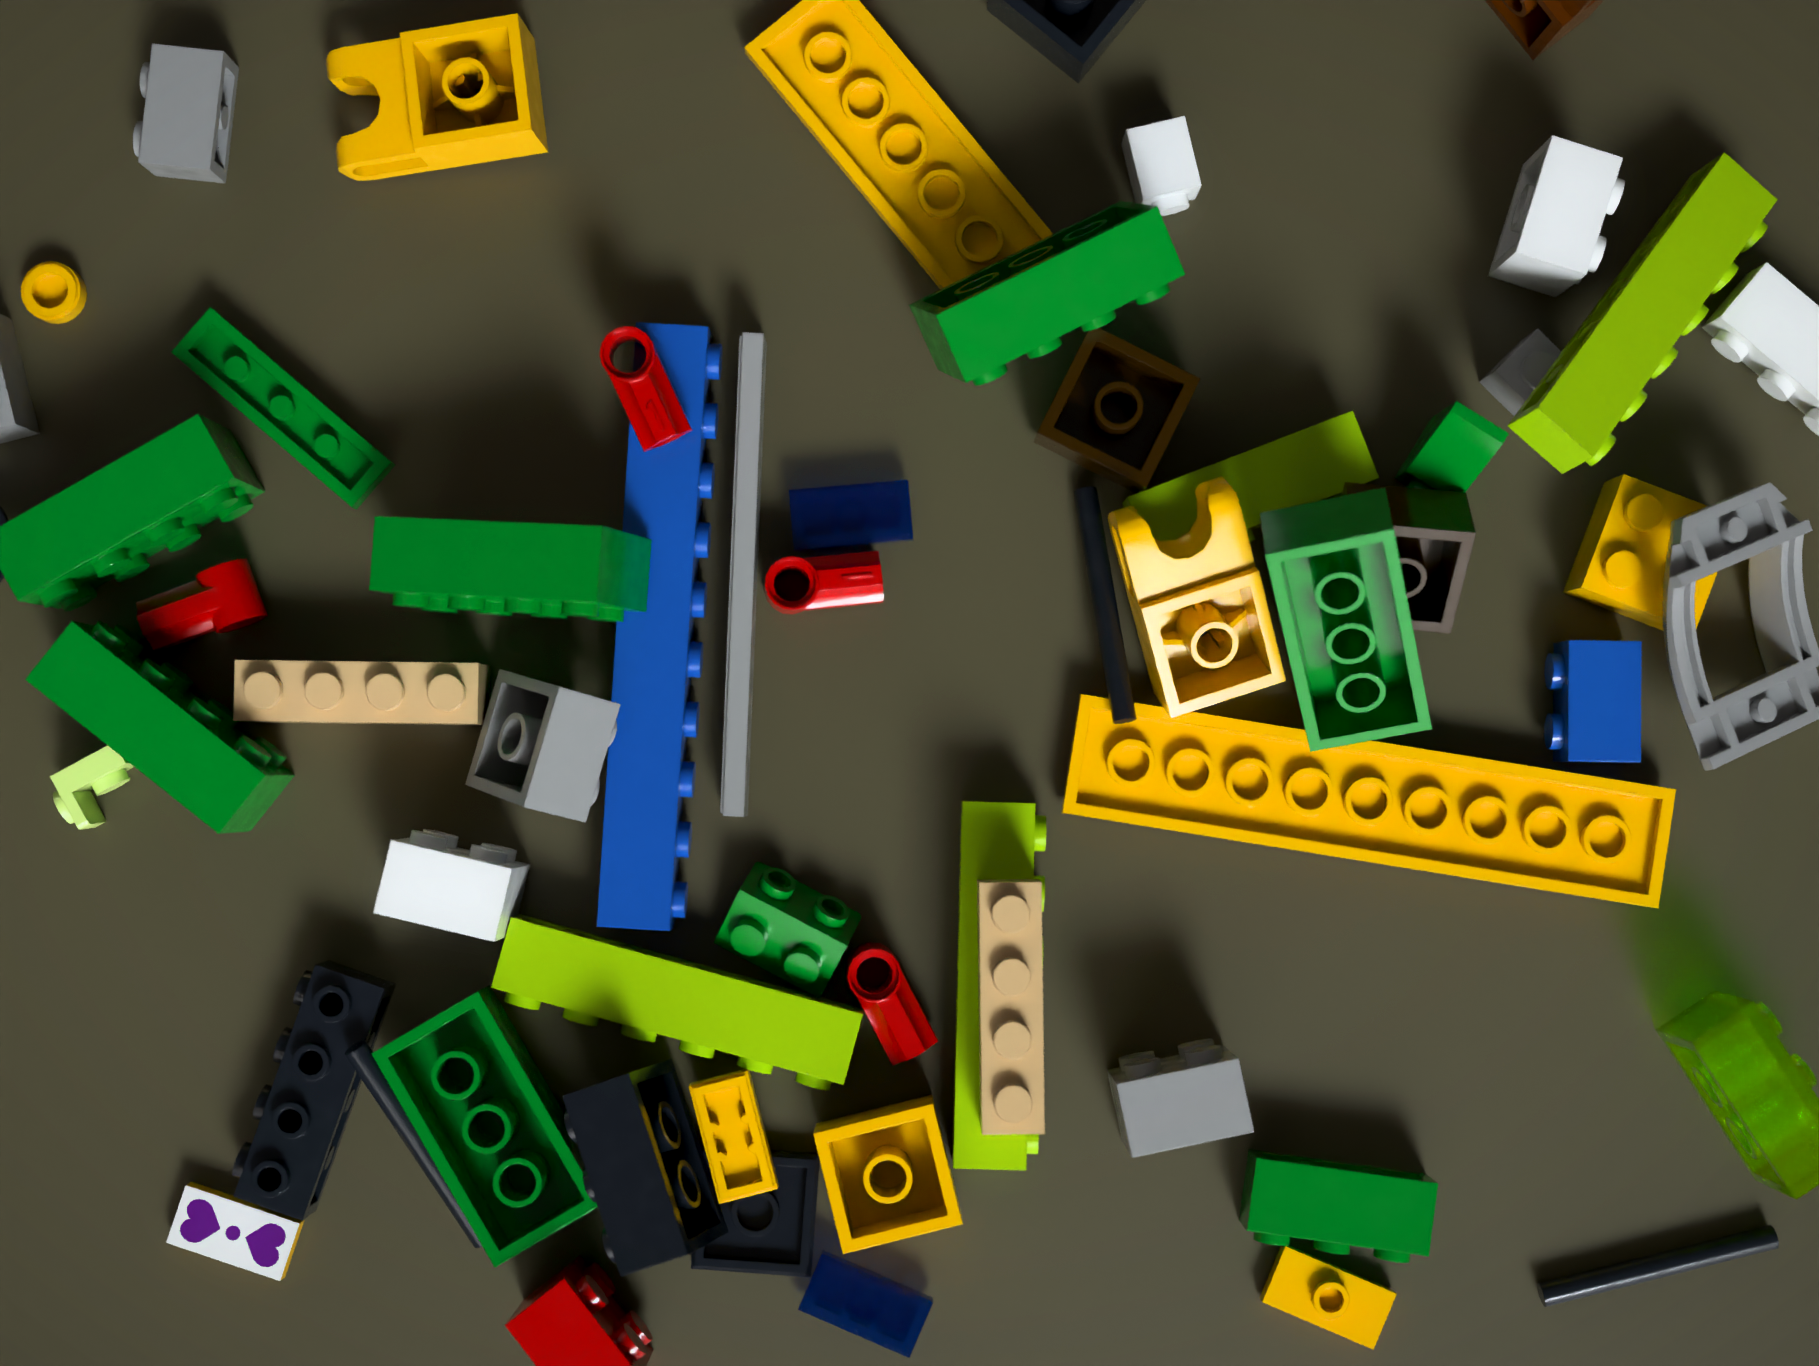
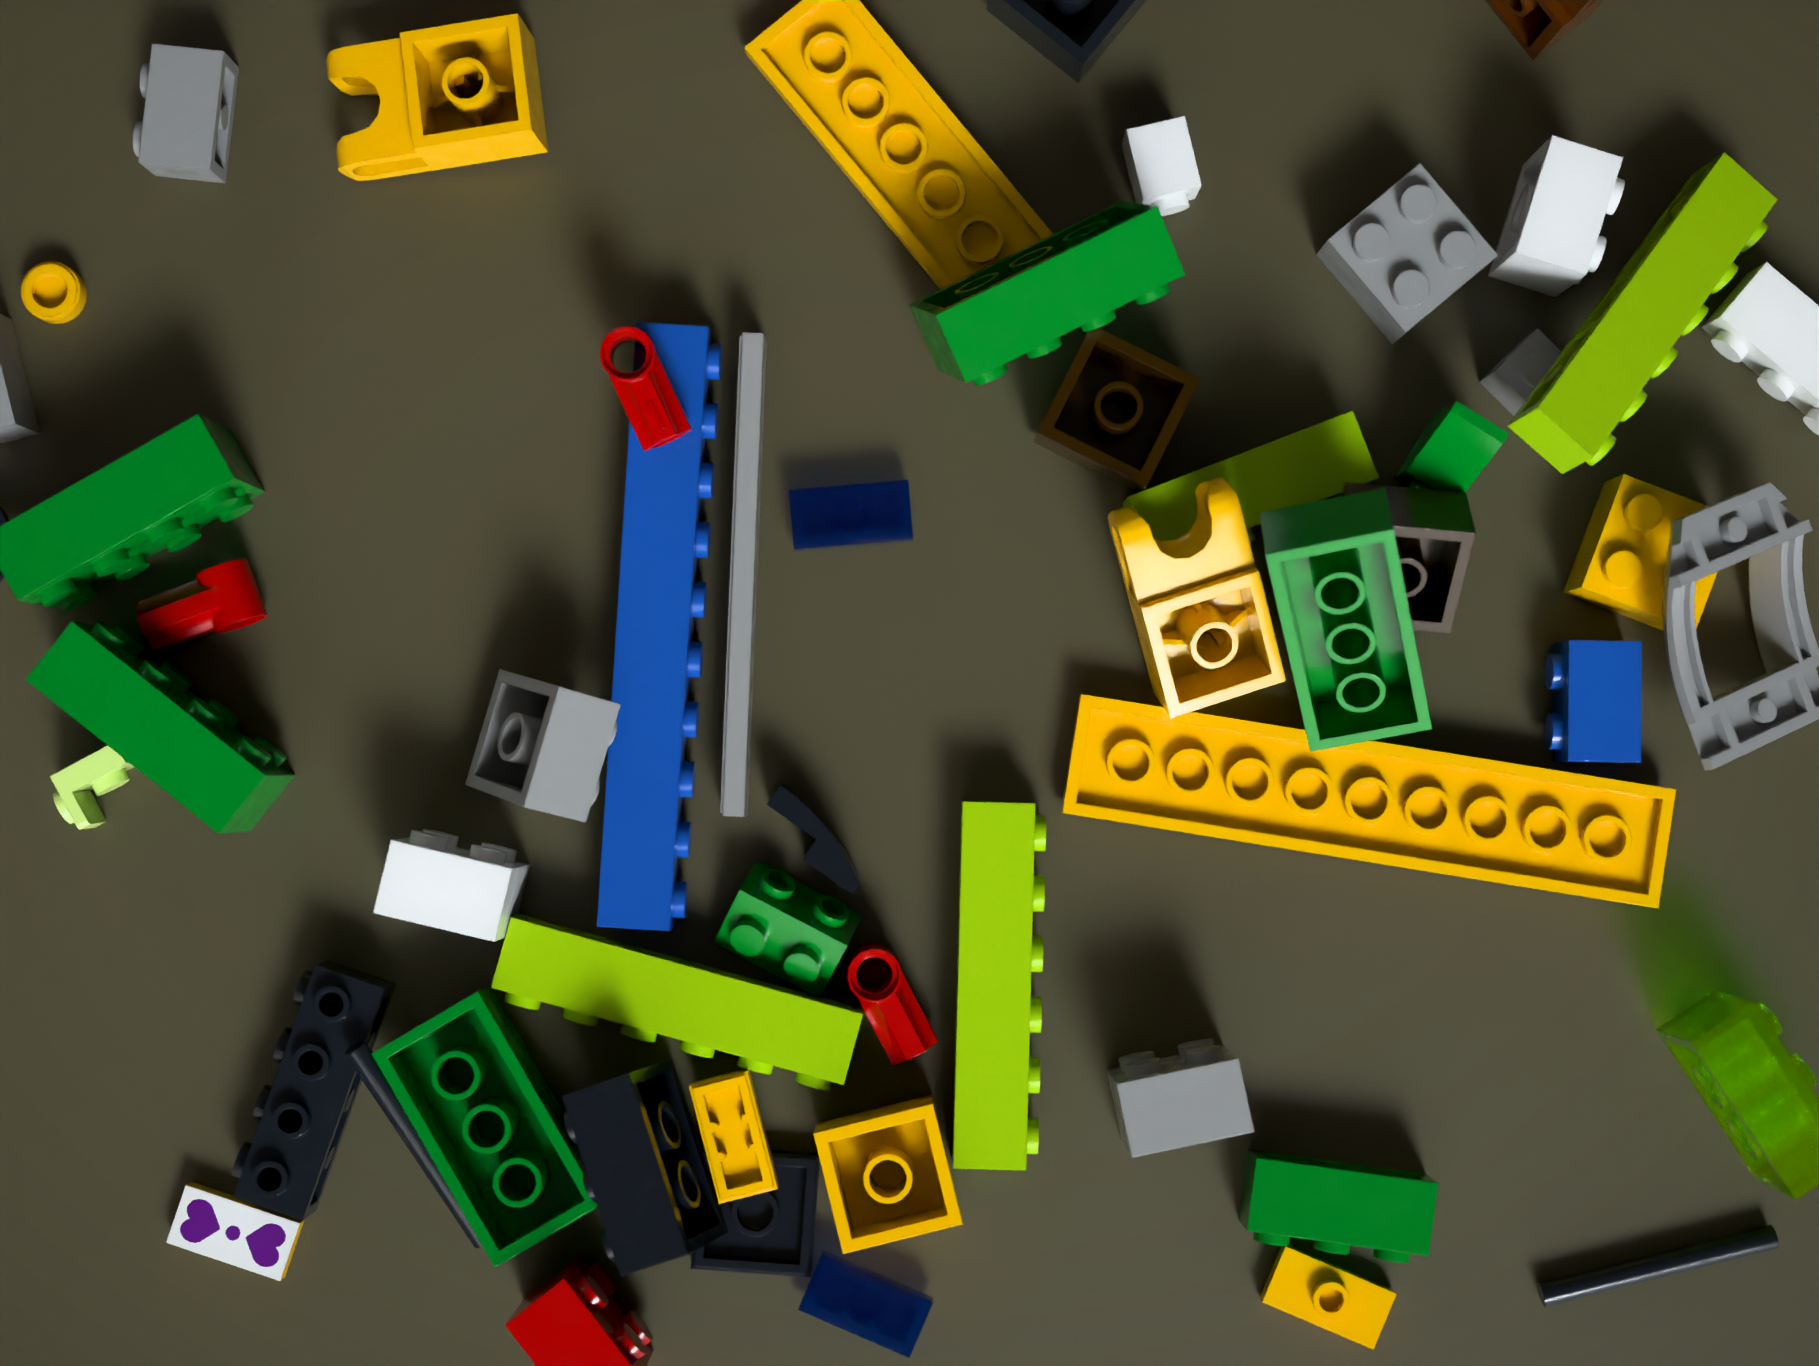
green plate [171,307,395,510] -> none
tan brick [233,660,491,725] -> none
green brick [369,516,652,622] -> none
red piece [764,551,884,614] -> none
tan brick [977,879,1045,1135] -> none
black bar [1074,486,1137,724] -> none
none -> black slope [767,785,860,894]
none -> light grey brick [1316,163,1498,344]

